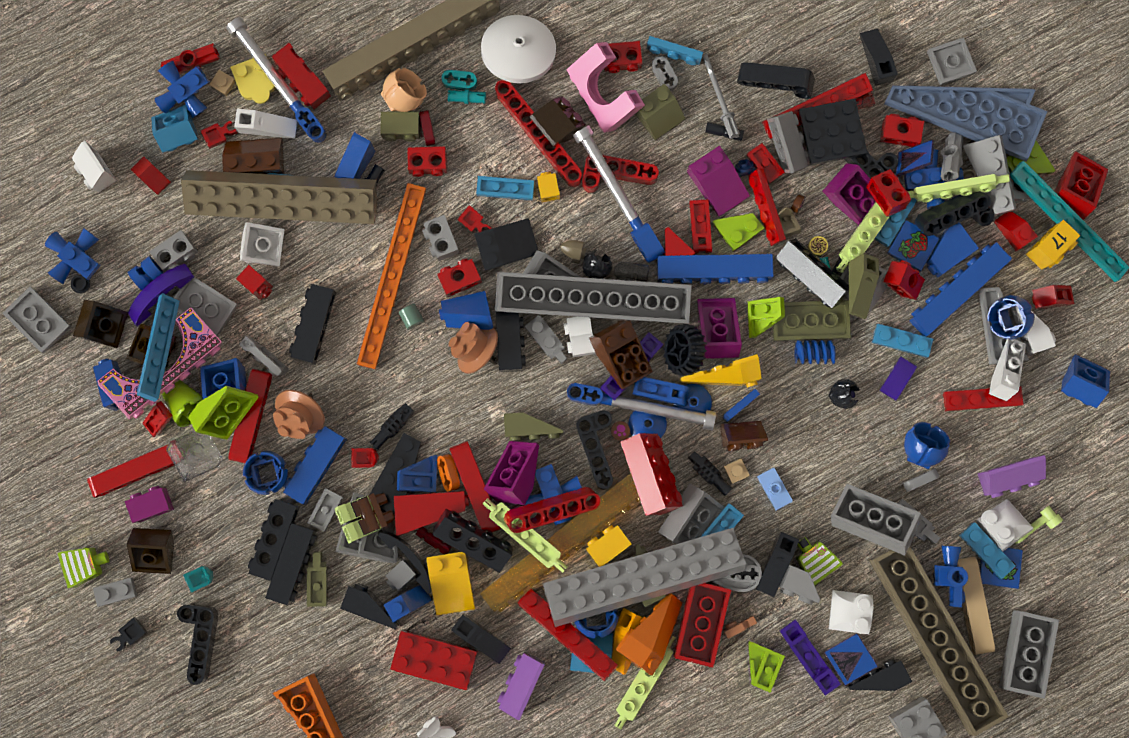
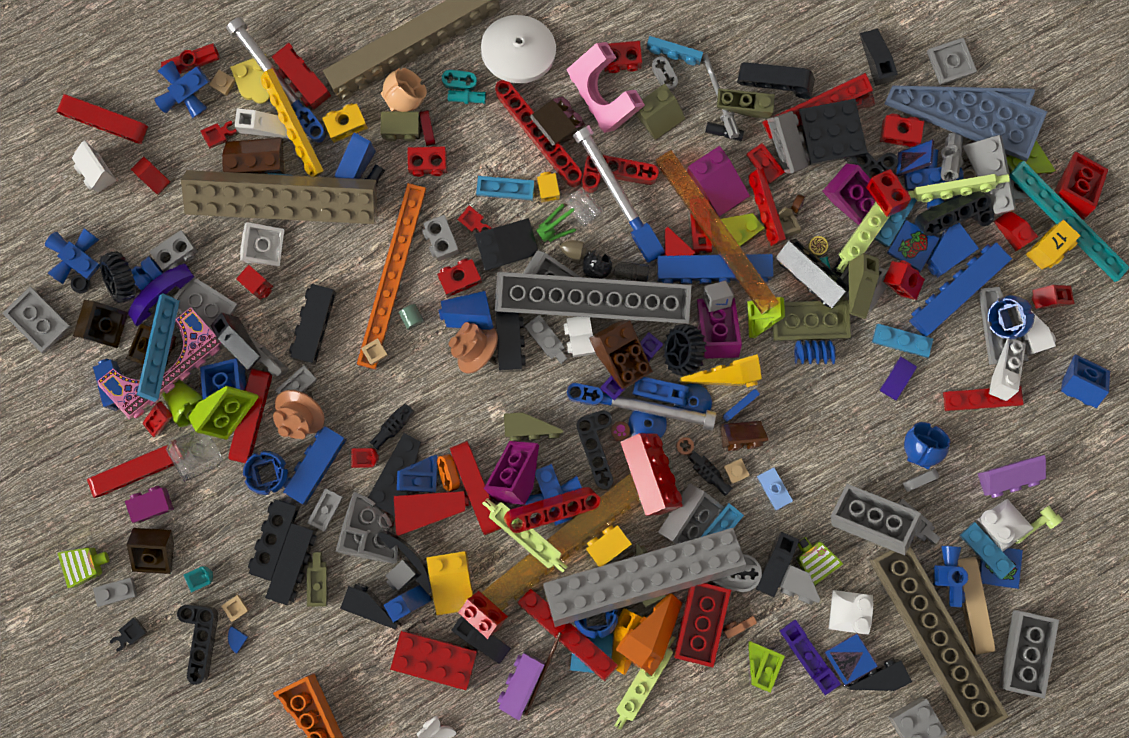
dark azure slope [151,104,198,153] -> none
hips [334,493,395,544] -> none
dark red axle [416,527,451,555] -> none
black brick [433,509,513,573] -> none
dark blue plate [735,159,755,177] -> none
black piece [829,379,860,409] -> none
none -> red beam [56,94,148,144]
none -> black gear [99,251,136,303]
none -> black slope [210,312,261,370]
none -> tan plate [221,595,250,622]
none -> blue tile [228,626,249,654]
none -> yellow plate [261,68,324,177]
none -> light grey plate [275,365,317,395]
none -> yellow brick [322,103,368,143]
none -> tan plate [361,338,388,365]
none -> red brick [458,591,508,639]
none -> reddish brown piece [524,632,562,716]
none -> bright green plant [536,204,576,243]
none -> clear piece [564,188,604,227]
none -> clear orange plate [655,150,779,314]
none -> nougat bush [676,437,694,455]
none -> light grey brick [703,281,734,312]
none -> olive slope [717,88,775,119]

